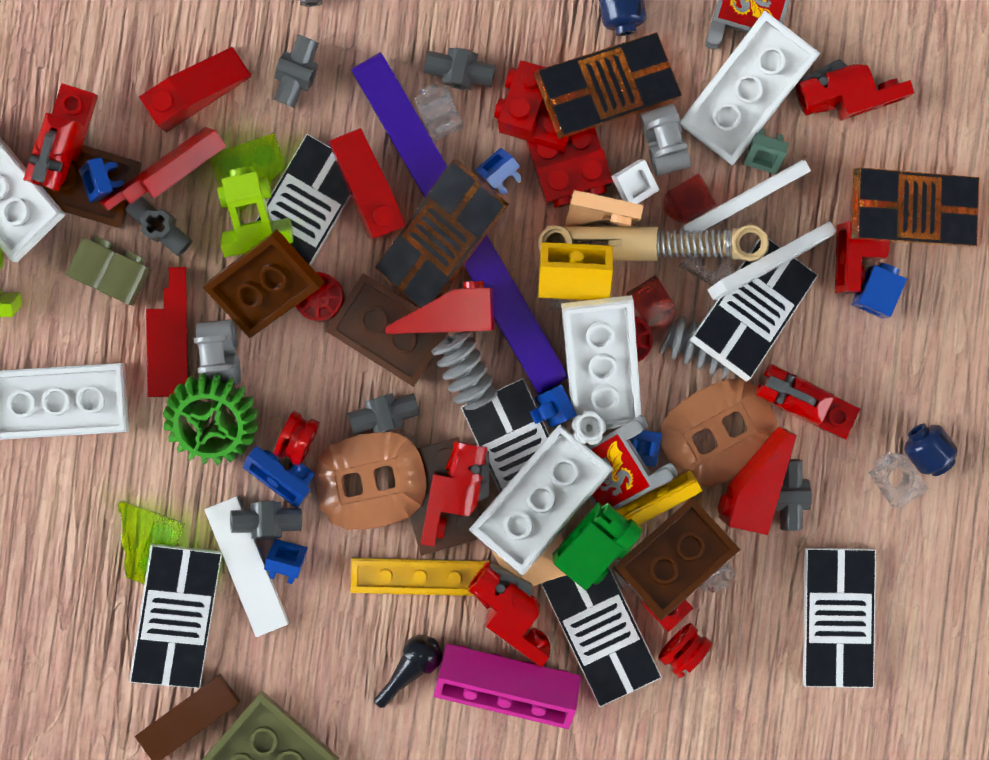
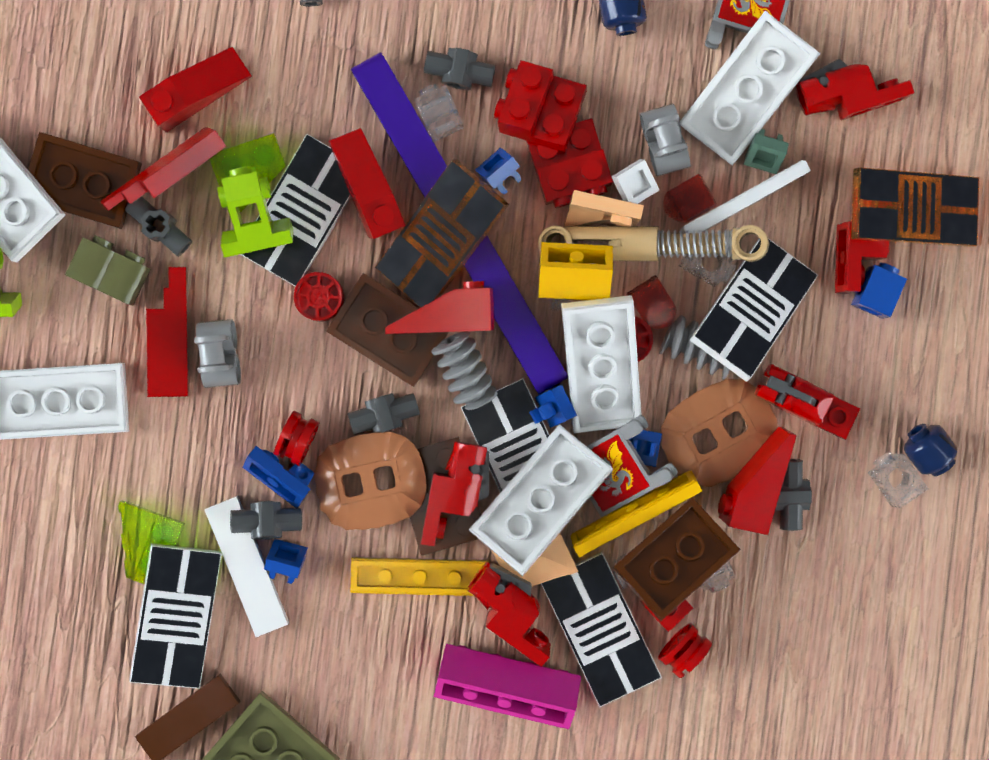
red plate [23,83,98,192] -> none
blue tile [79,157,124,203] -> none
bright green gear [163,373,259,466] -> none
reddish brown plate [203,229,324,338] -> none
dark grey axle [273,34,319,108] -> none
black piece [374,634,442,708] -> none
black tile [534,32,682,139] -> none
green hinge [552,502,643,591] -> none
white plate [572,411,606,445] -> none
white tile [707,221,836,301] -> none
black tile [803,548,876,688] -> none

